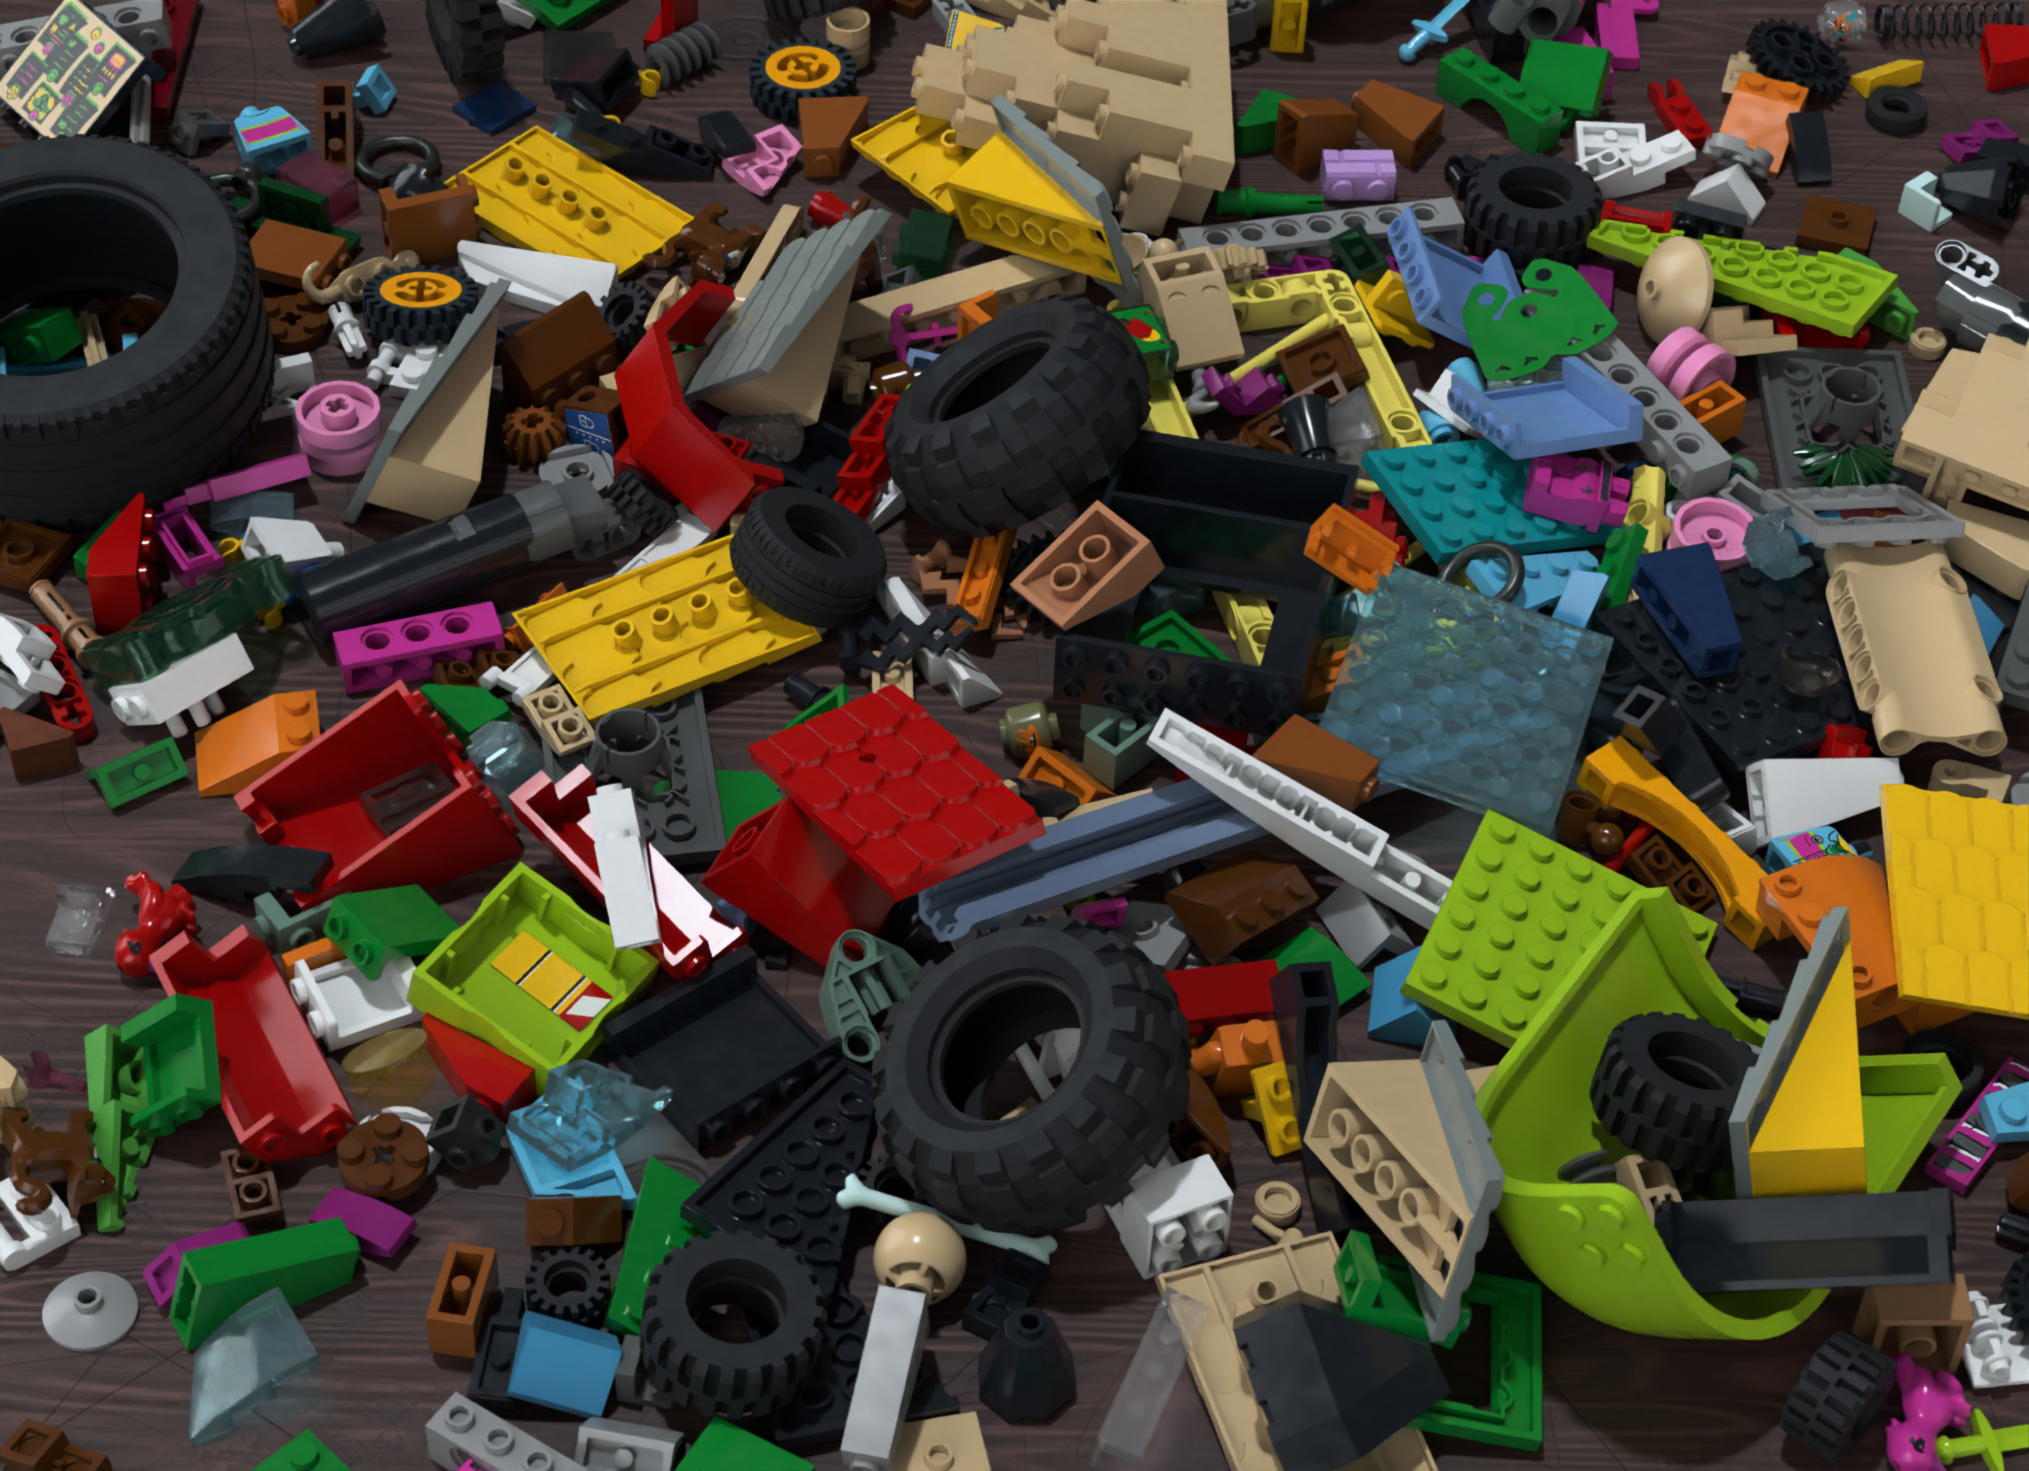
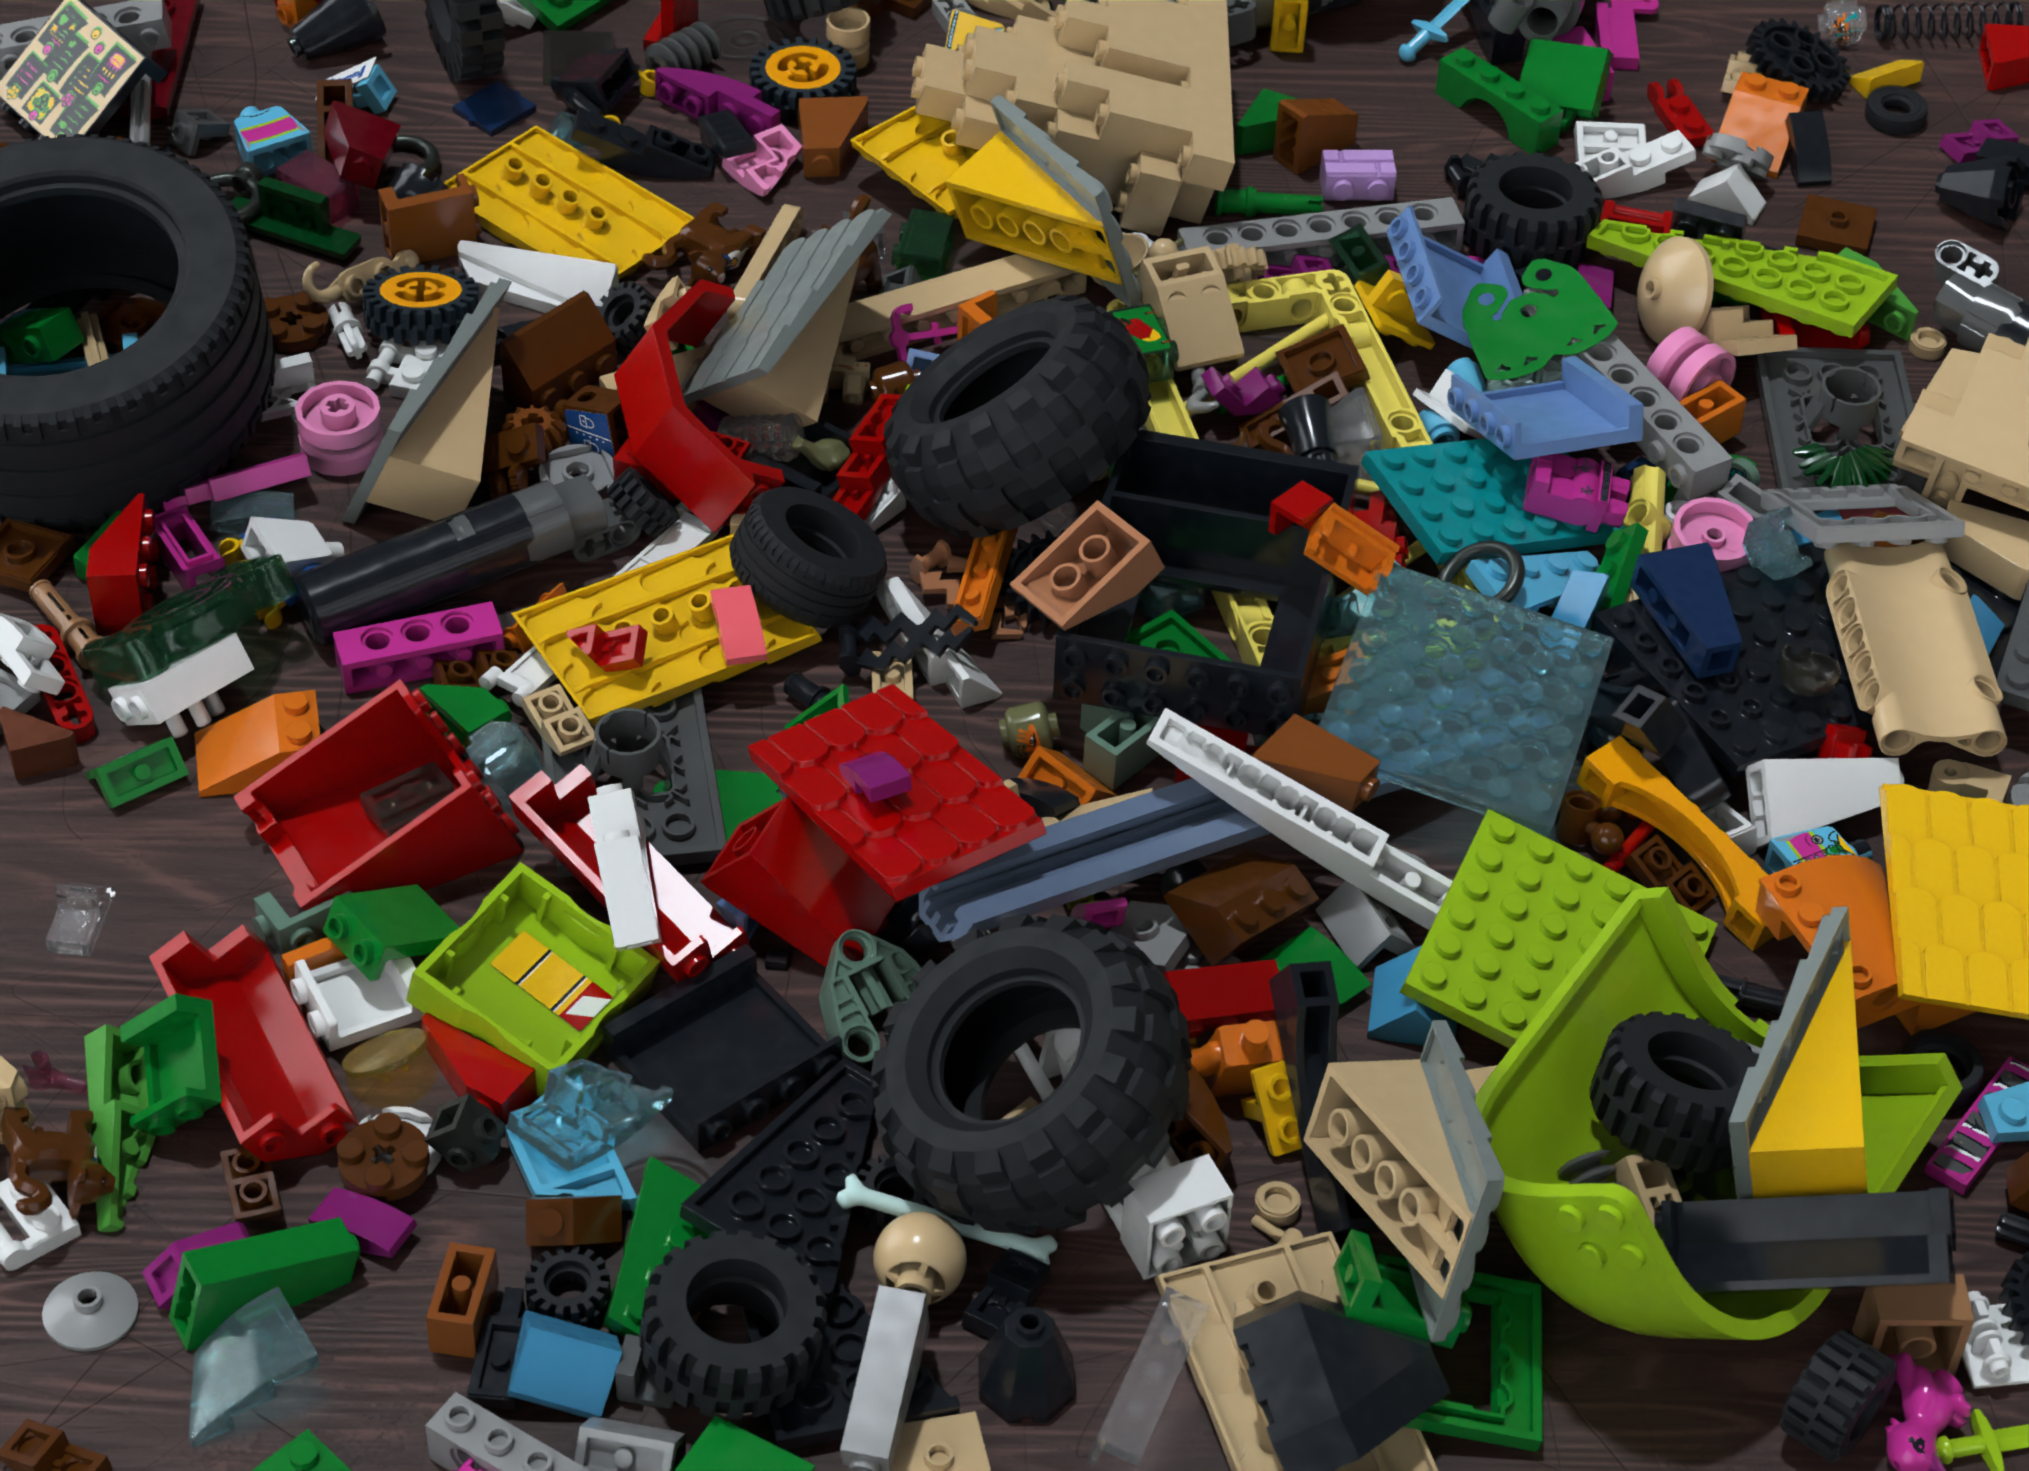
red animal [114,870,199,978] -> none
black slope [171,844,334,903] -> none
dark orange panel [250,219,352,290] -> none
red cone [808,190,851,227] -> none
dark orange slope [1351,79,1445,169] -> none
light aqua panel [1898,171,1953,232] -> none
none -> white sticker [315,56,377,100]
none -> dark red slope [323,100,401,190]
none -> reddish brown hinge [481,422,546,499]
none -> red slope [566,624,648,672]
none -> magenta slope [655,67,780,136]
none -> coral slope [710,585,767,666]
none -> olive animal [792,435,851,472]
none -> magenta slope [839,751,912,803]
none -> red panel [1268,480,1334,535]

